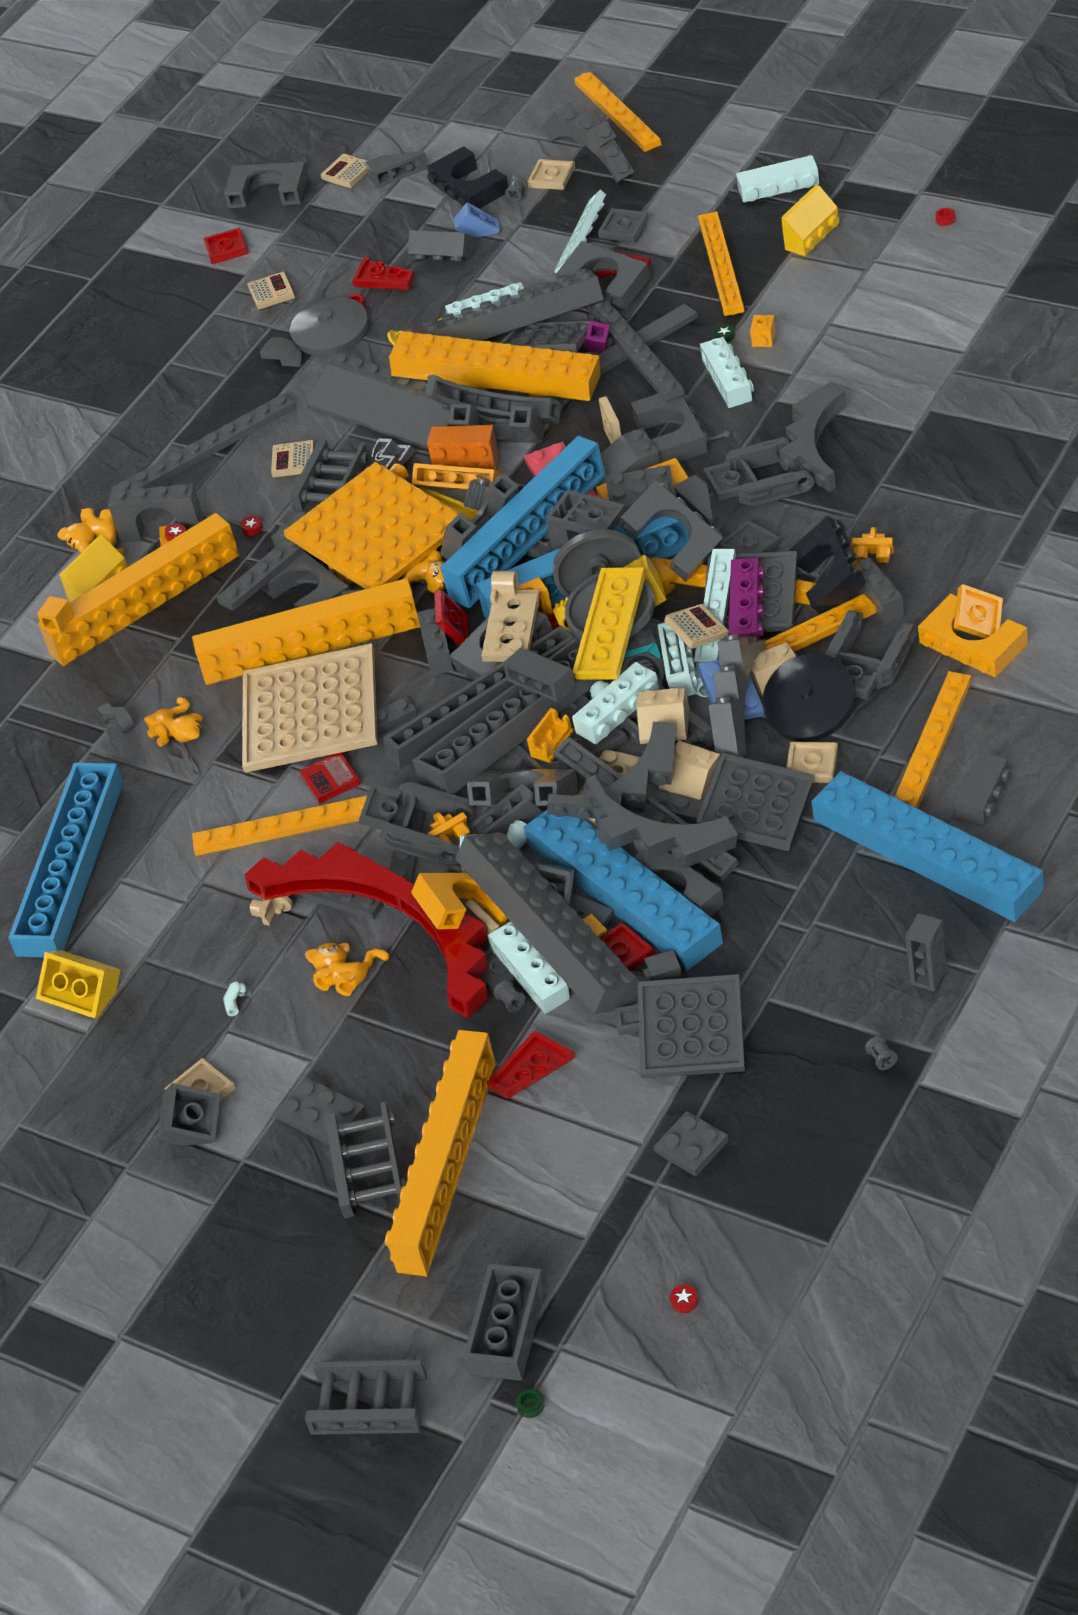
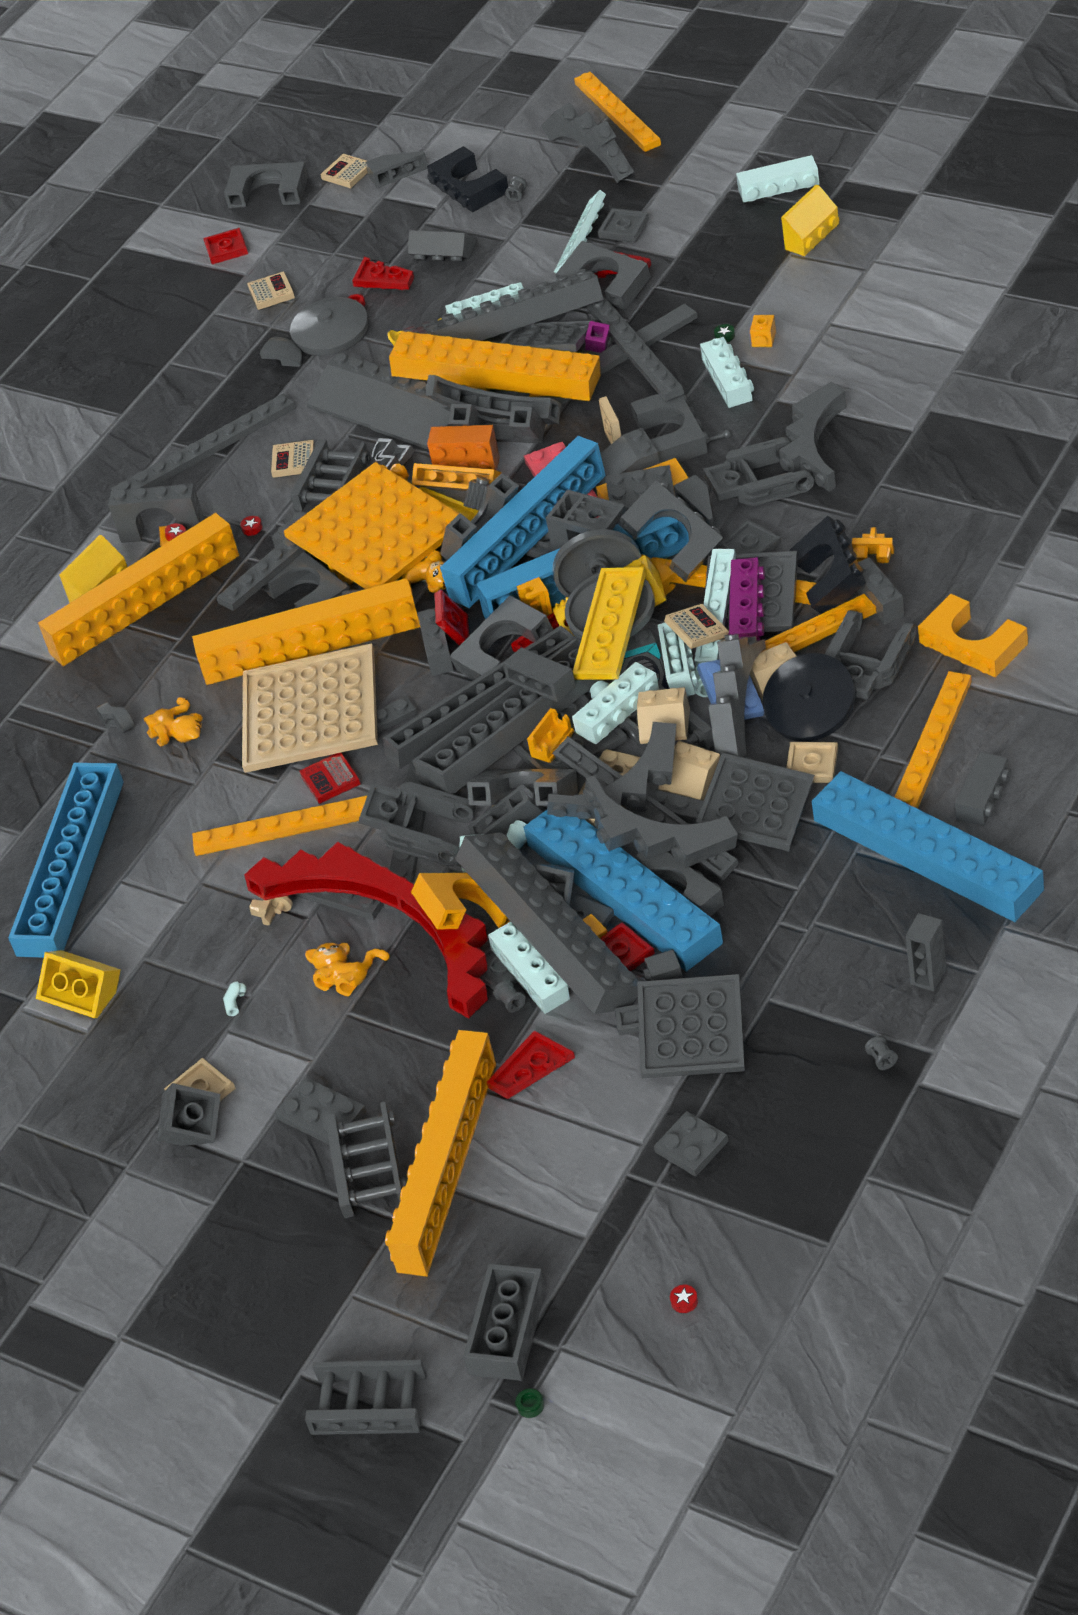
light orange brick [37,596,74,633] -> none
light orange animal [57,508,125,556] -> none
light orange hips [427,812,471,853] -> none
medium blue slope [454,202,500,237] -> none
tan tile [465,899,500,939] -> none
tan hinge [481,571,540,662] -> none
tan tile [527,159,575,190] -> none
light orange plate [698,212,744,316] -> none
red tile [935,208,956,226] -> none
light orange plate [954,584,1003,639] -> none

